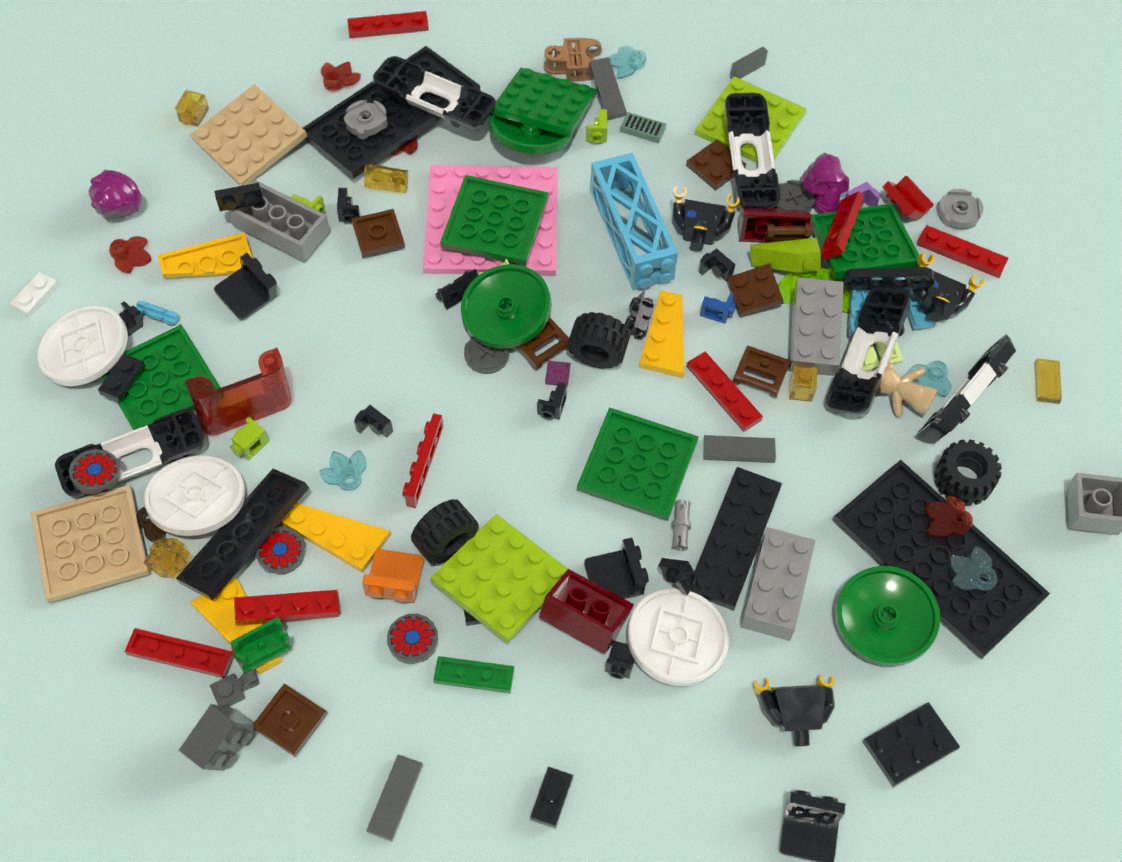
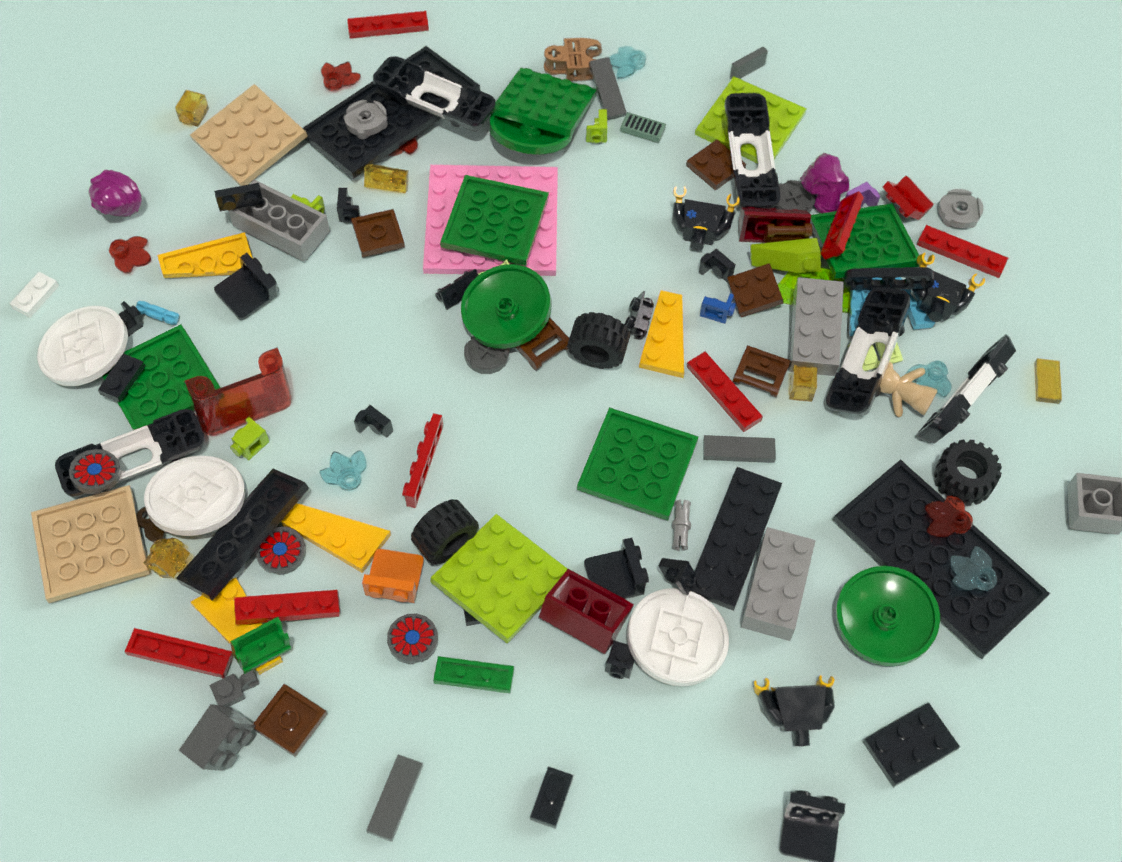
black bracket [537,383,567,420] -> none
magenta tile [545,361,571,386] -> none
medium azure piece [590,153,678,290] -> none

